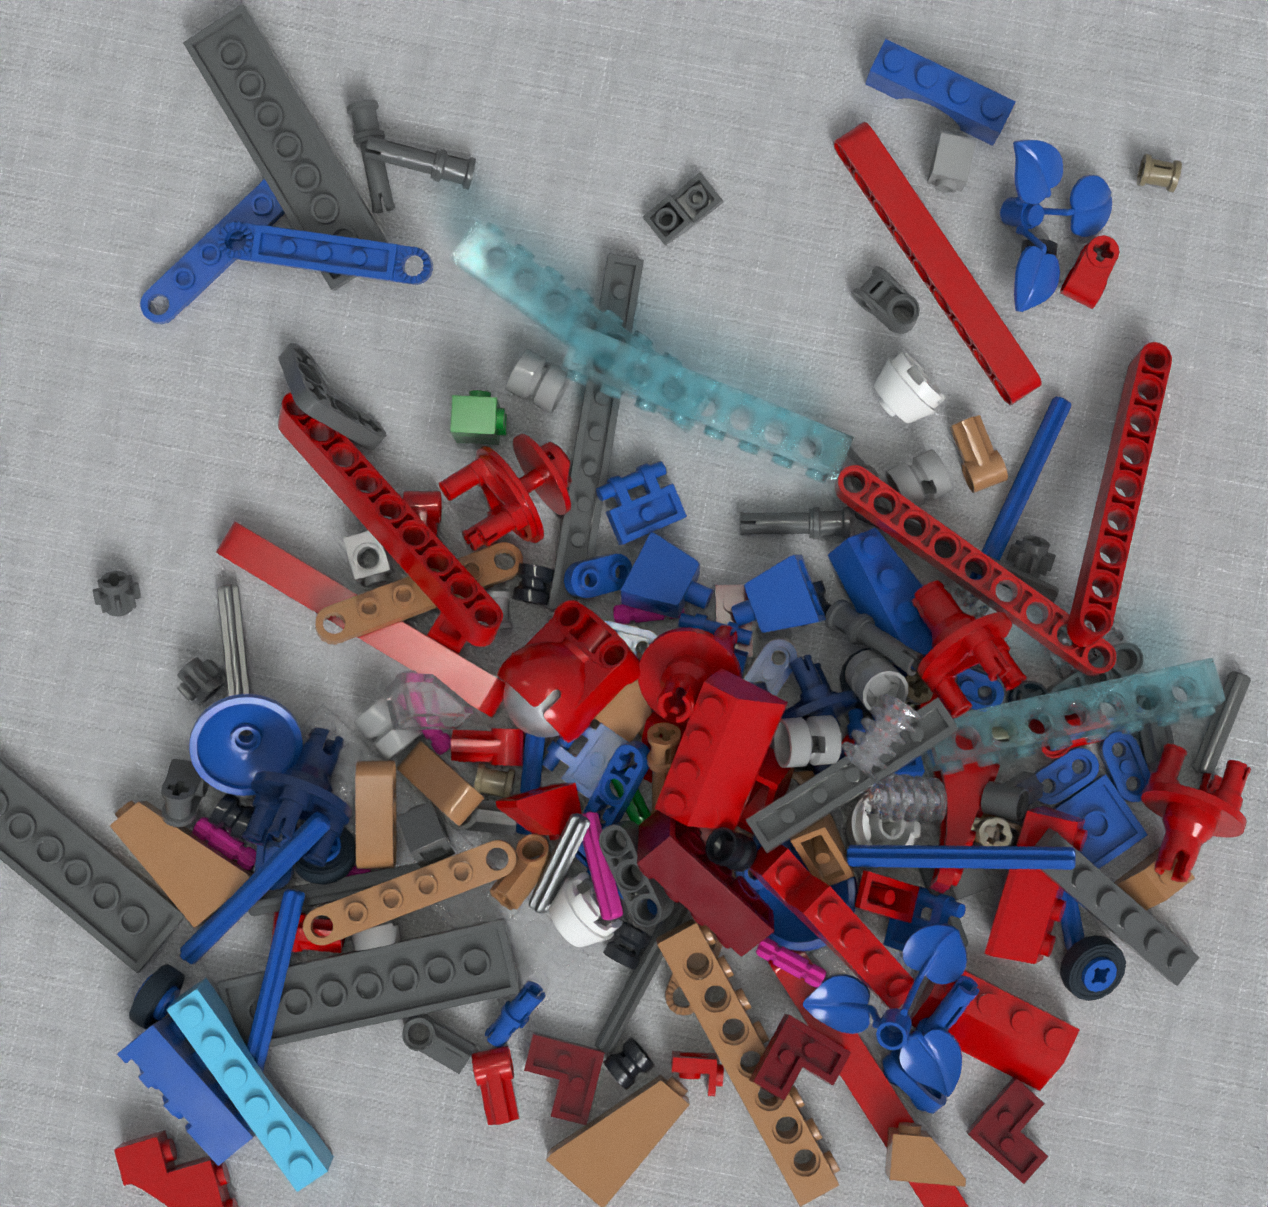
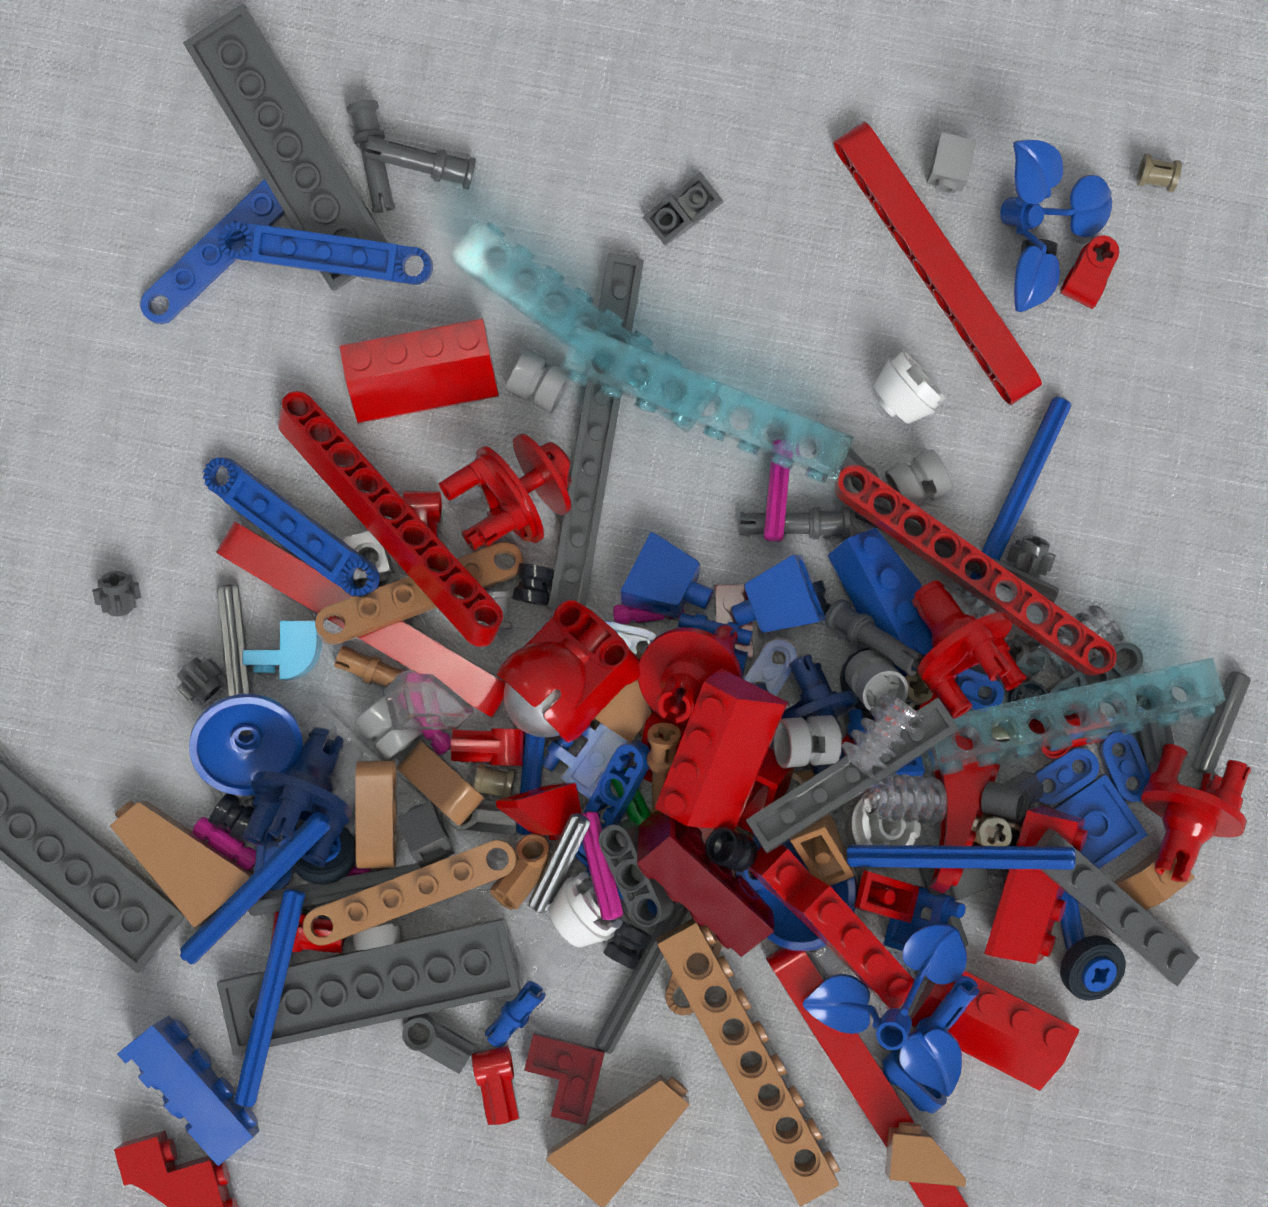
black wheel [129,964,185,1029] -> none
dark grey piece [161,759,209,827] -> none
medium azure arch [166,978,334,1192] -> none
dark grey beam [279,343,387,450] -> none
red tile [427,612,467,654] -> none
brick [450,390,507,445] -> none
blue plate [564,554,633,598] -> none
blue plate [596,461,687,545] -> none
black wheel [603,1037,655,1090] -> none
red bracket [671,1051,724,1097] -> none
dark red plate [749,1014,851,1101] -> none
dark pink axle [756,938,826,988] -> none
dark grey piece [851,266,920,334] -> none
blue arch [865,39,1016,146] -> none
medium nougat piece [950,415,1008,493] -> none
dark red plate [966,1076,1048,1184] -> none
red beam [1067,342,1172,647] -> none
none -> blue plate [203,458,380,596]
none -> medium azure brick [243,621,322,681]
none -> medium nougat pin [334,646,410,695]
none -> red slope [339,318,499,424]
none -> dark pink axle [764,440,792,542]
none -> dark grey gear [1006,634,1047,681]

